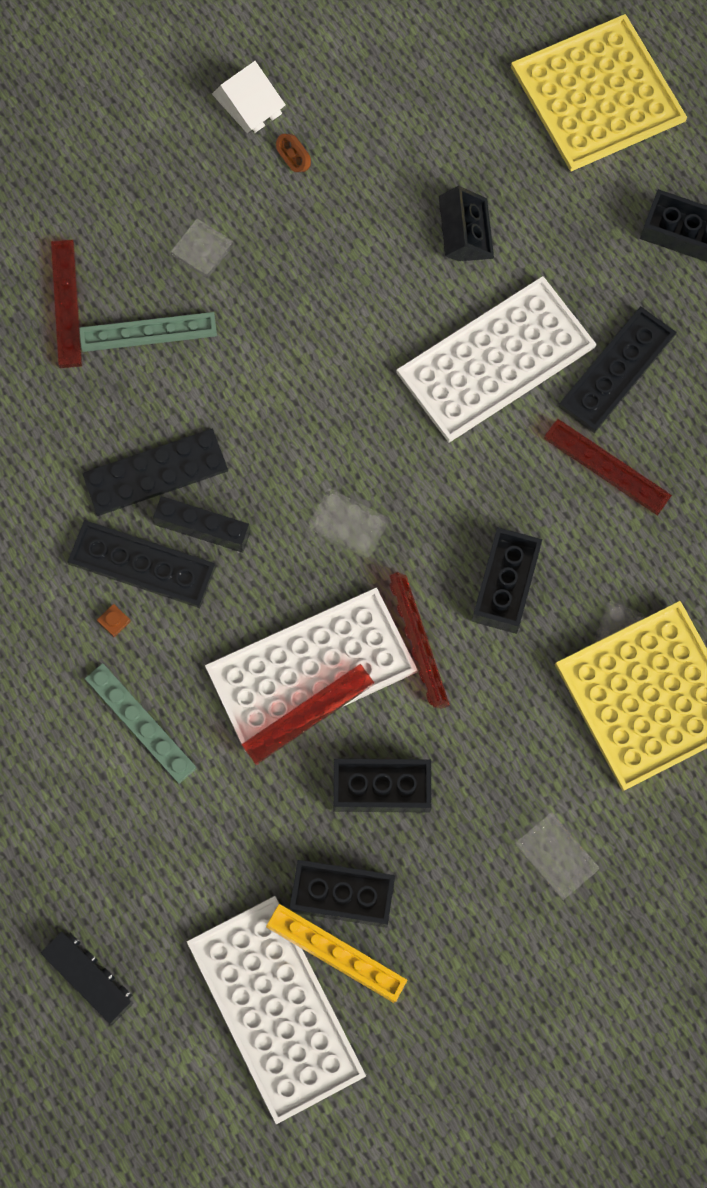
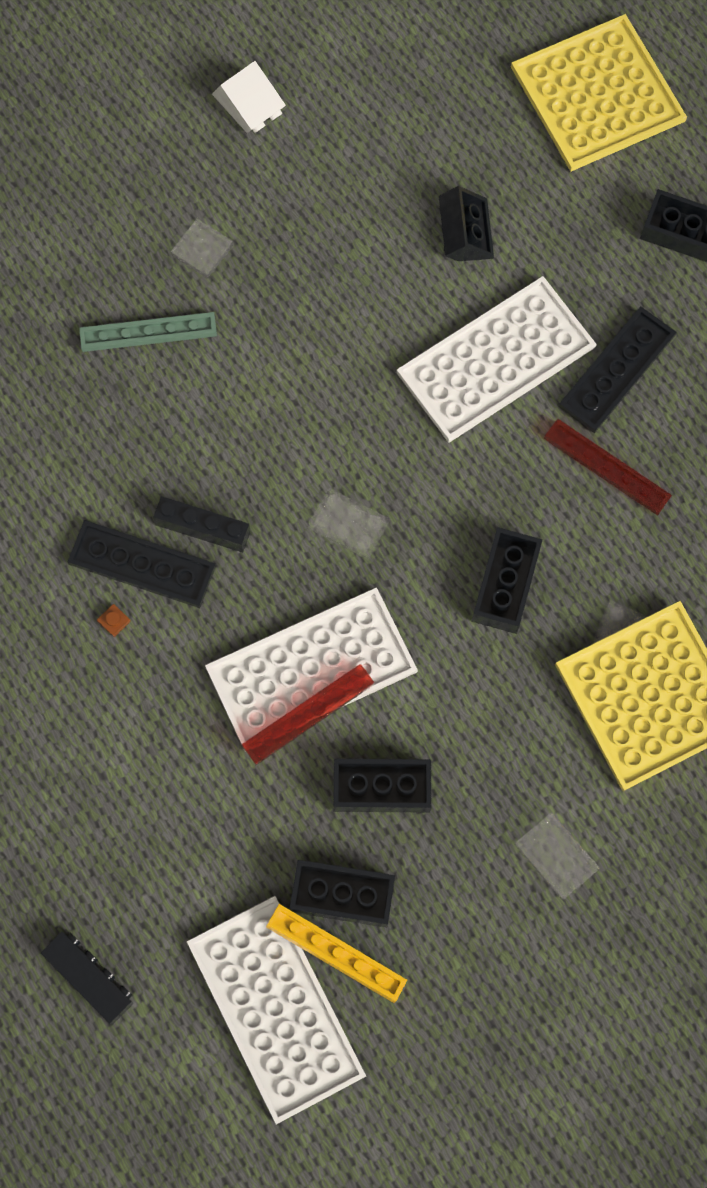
clear red plate [51,240,82,368] -> none
black plate [82,428,228,517] -> none
sand green plate [85,663,197,784] -> none
dark orange plate [276,134,311,172] -> none
clear red plate [389,572,450,709] -> none

